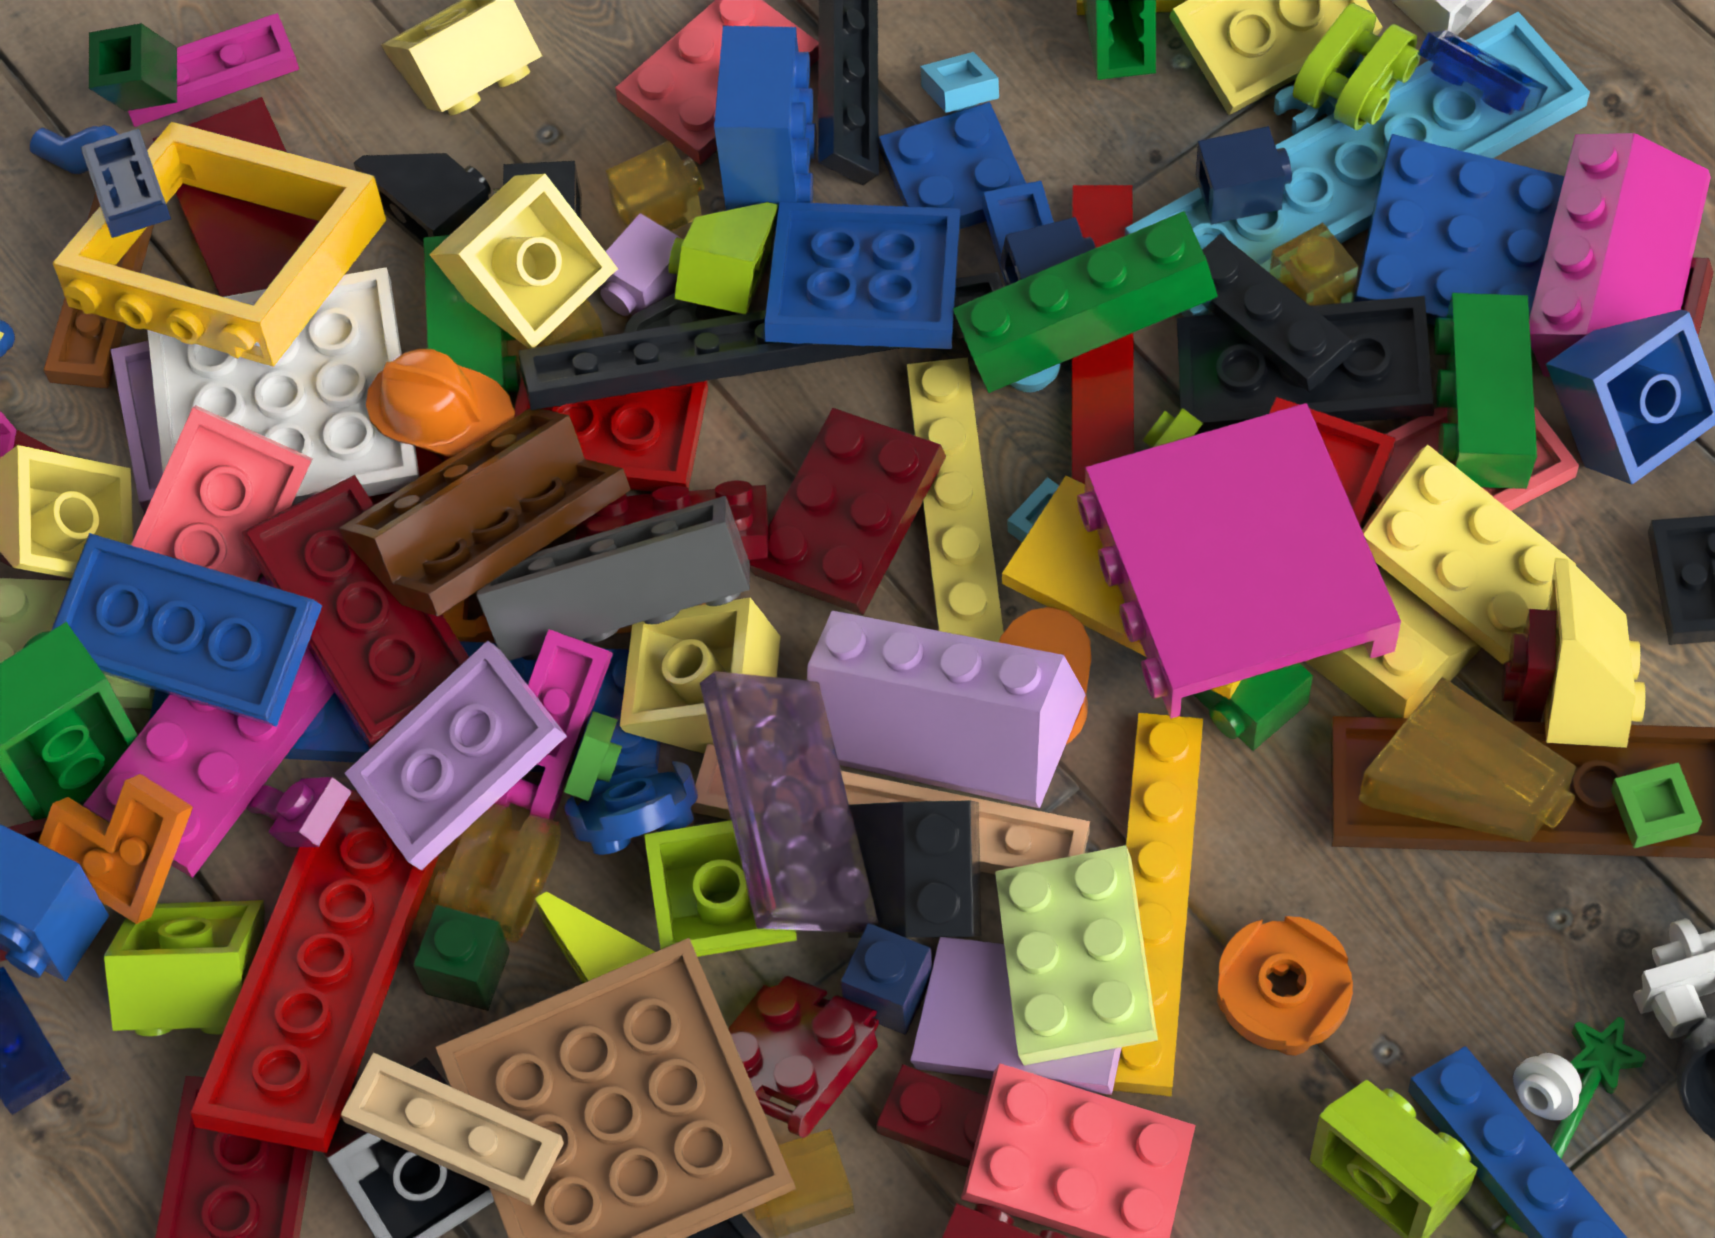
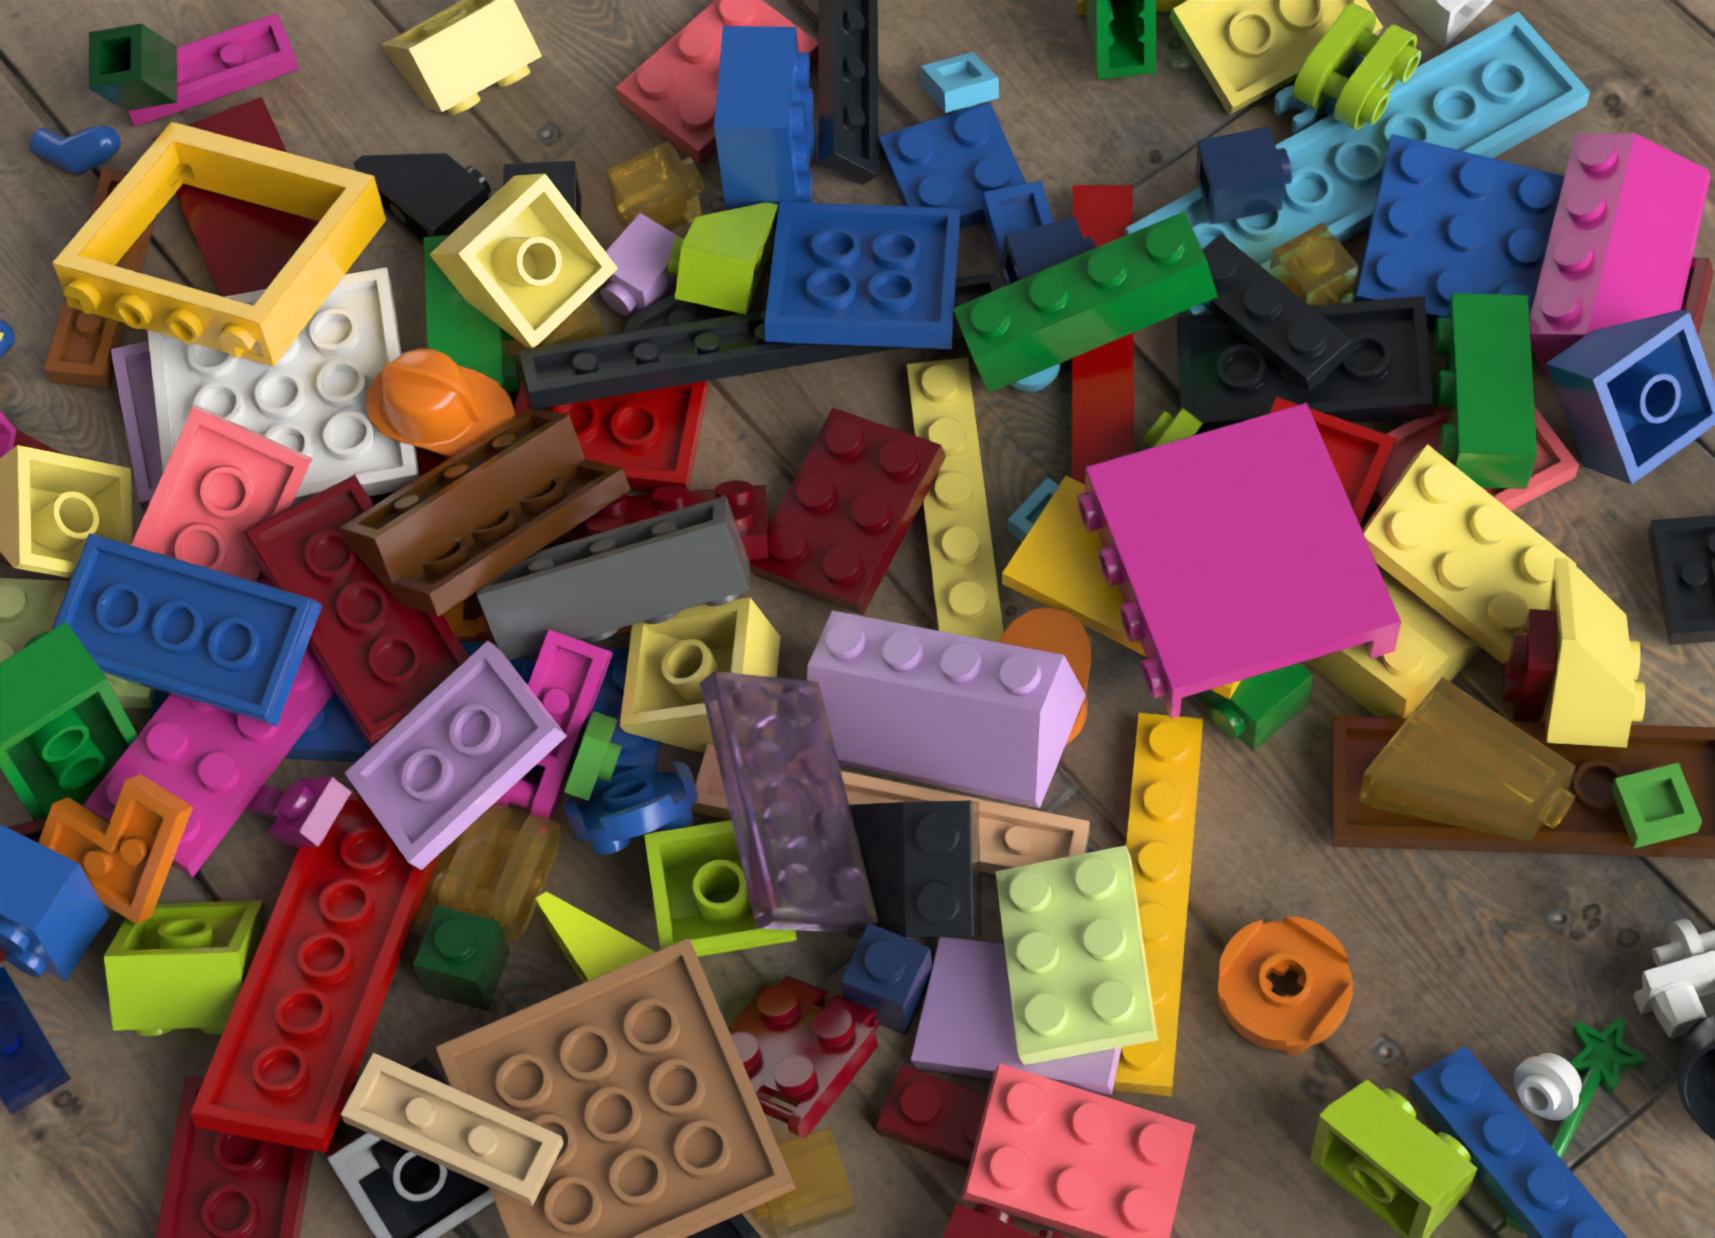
plate [81,129,171,238] -> none
clear blue plate [1418,30,1548,115] -> none

